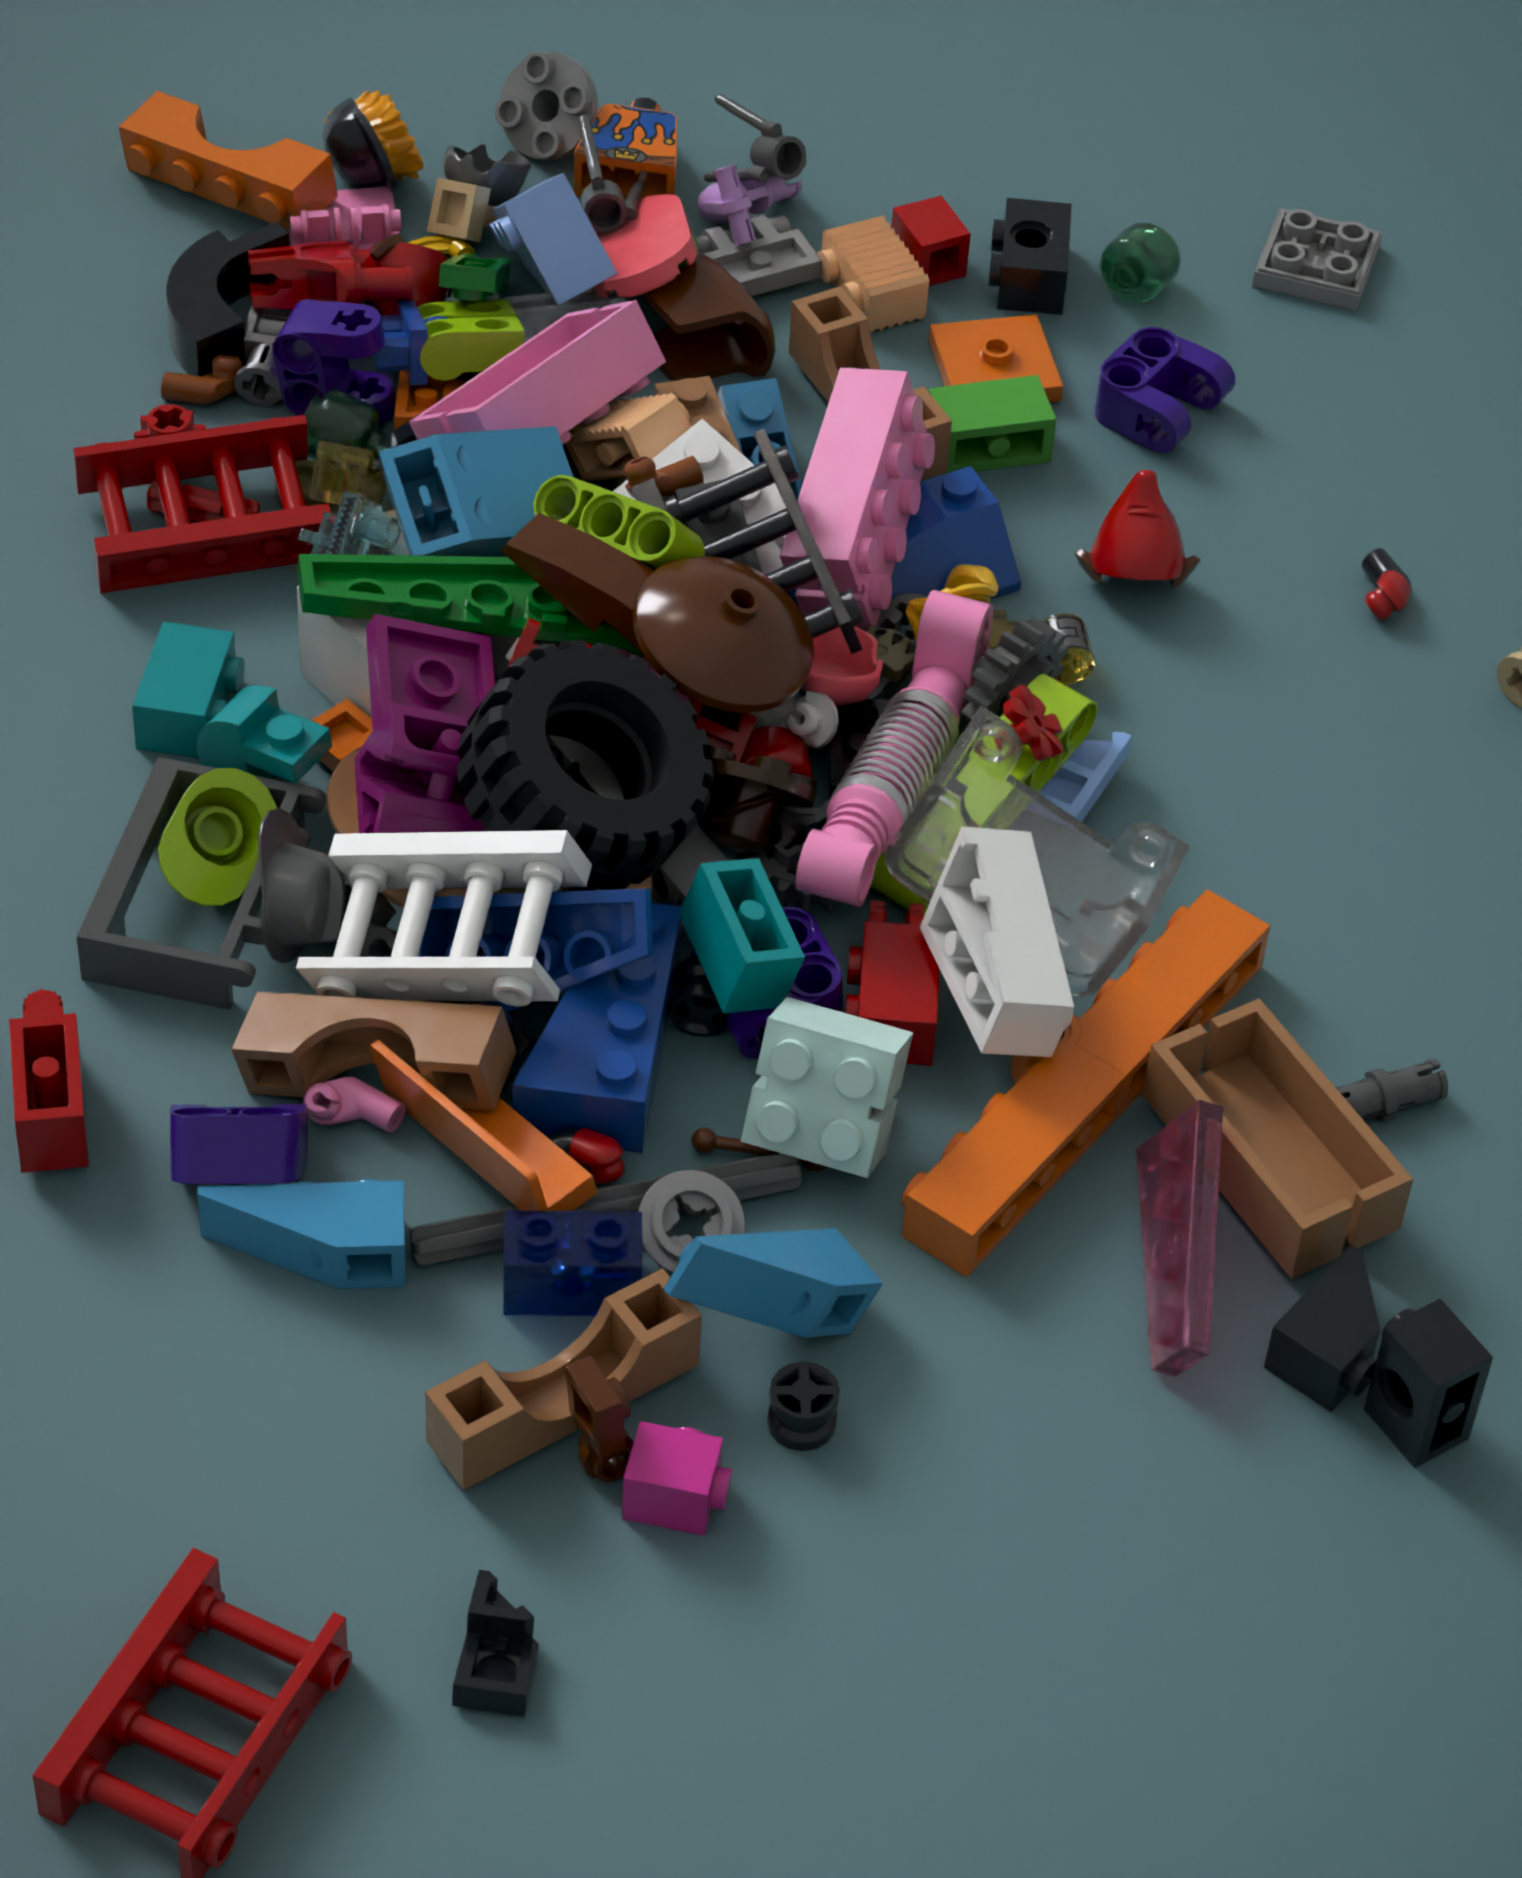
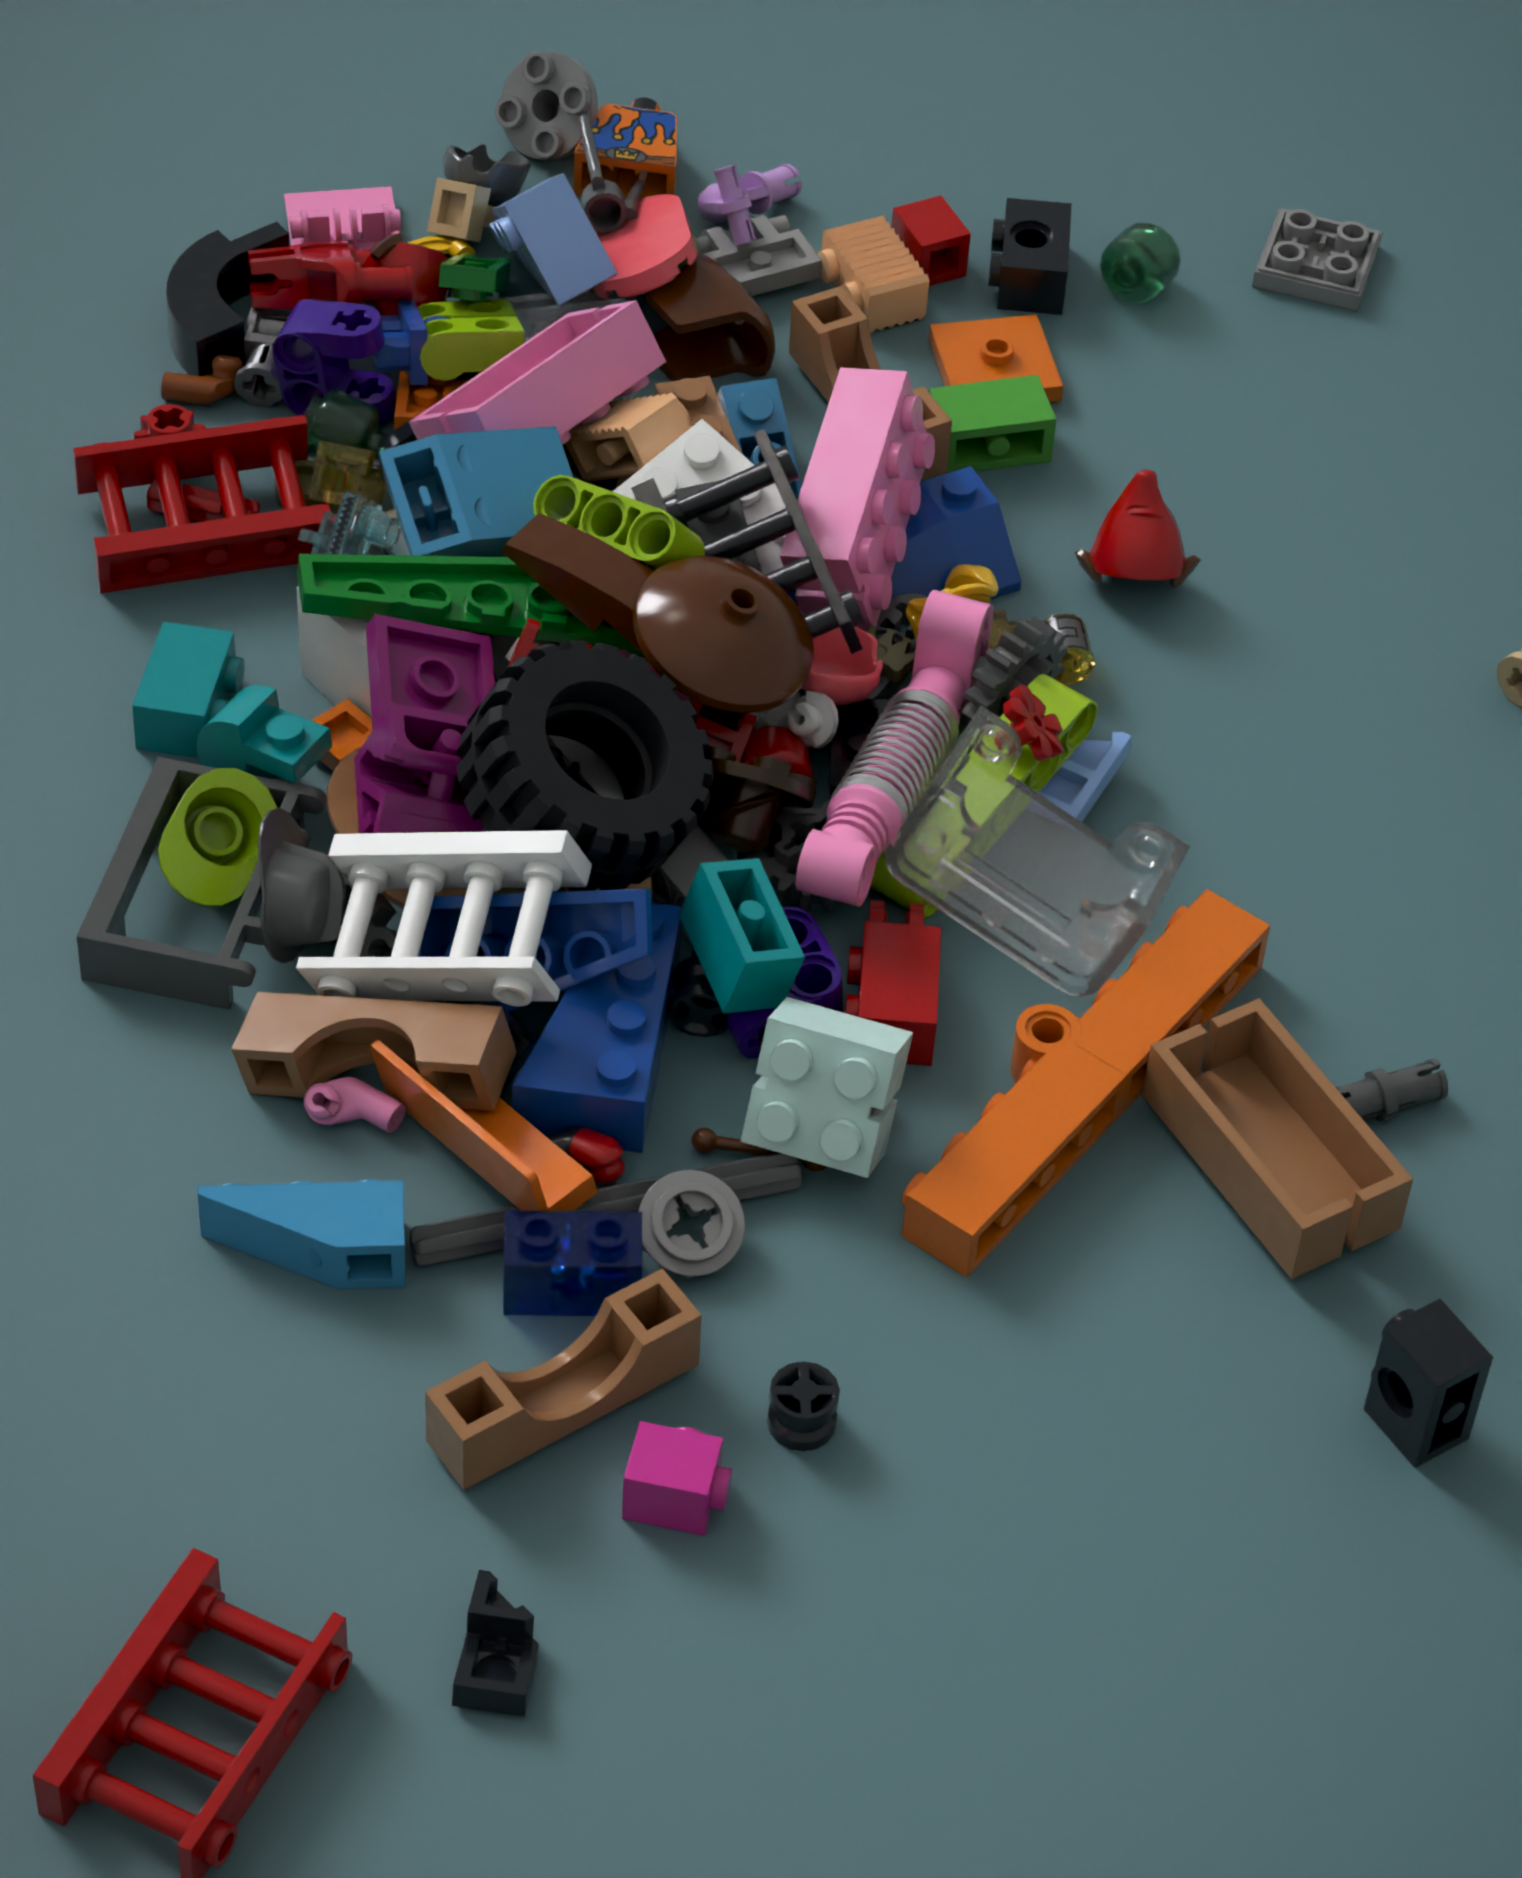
red hinge [9,988,89,1173] -> none
orange arch [118,91,338,230] -> none
dark purple piece [170,1104,308,1184] -> none
hair [322,90,424,192] -> none
reddish brown plate [565,1355,634,1482] -> none
dark orange arm [623,456,704,499] -> none
dark azure slope [663,1228,883,1338] -> none
dark grey plant [704,94,806,183] -> none
white wedge [919,826,1074,1057] -> none
dark purple piece [1095,327,1235,453] -> none
clear pink wing [1136,1100,1223,1377] -> none
black slope [1264,1245,1381,1412] -> none
red arm [1361,548,1412,620] -> none

